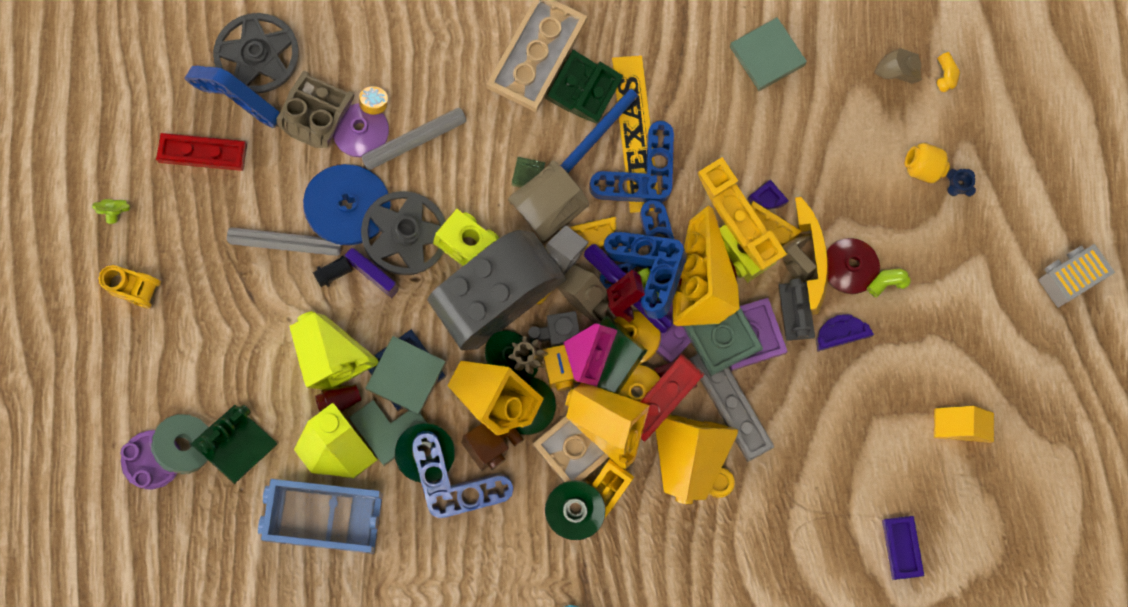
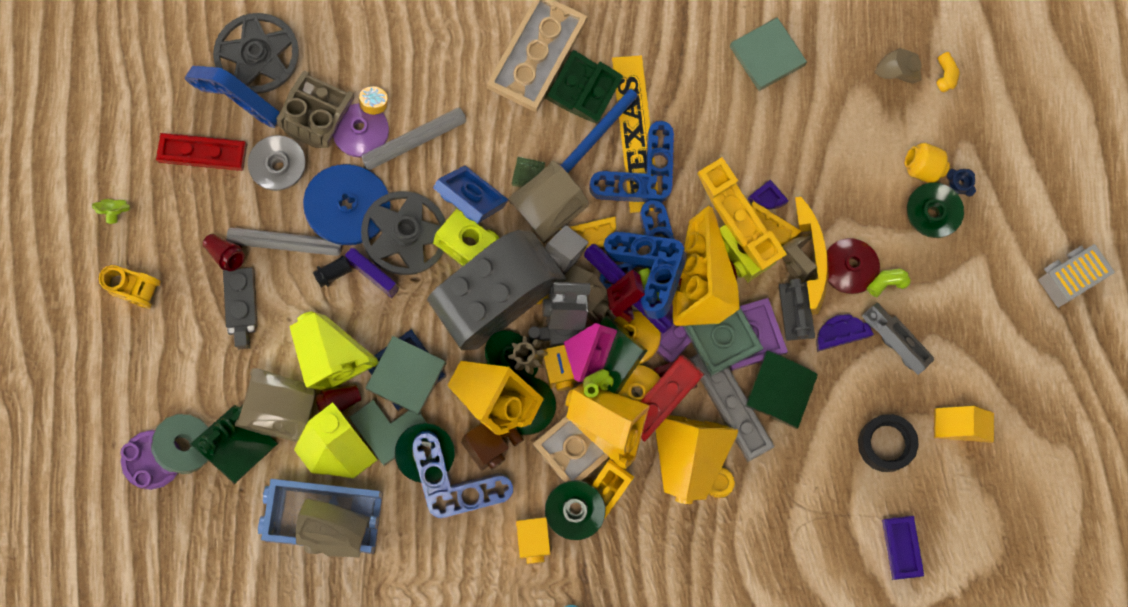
none -> dark red cone [203,234,245,271]
none -> dark grey hinge [223,268,258,350]
none -> dark tan slope [235,368,315,442]
none -> light grey dish [248,135,306,191]
none -> dark tan slope [295,499,370,557]
none -> blue plate [433,165,508,224]
none -> yellow brick [516,517,550,564]
none -> dark grey brick [542,282,590,330]
none -> lime arm [583,369,614,398]
none -> dark green slope [745,350,818,429]
none -> black tyre [858,414,919,472]
none -> dark grey hinge [862,302,934,375]
none -> dark green dish [906,183,964,238]

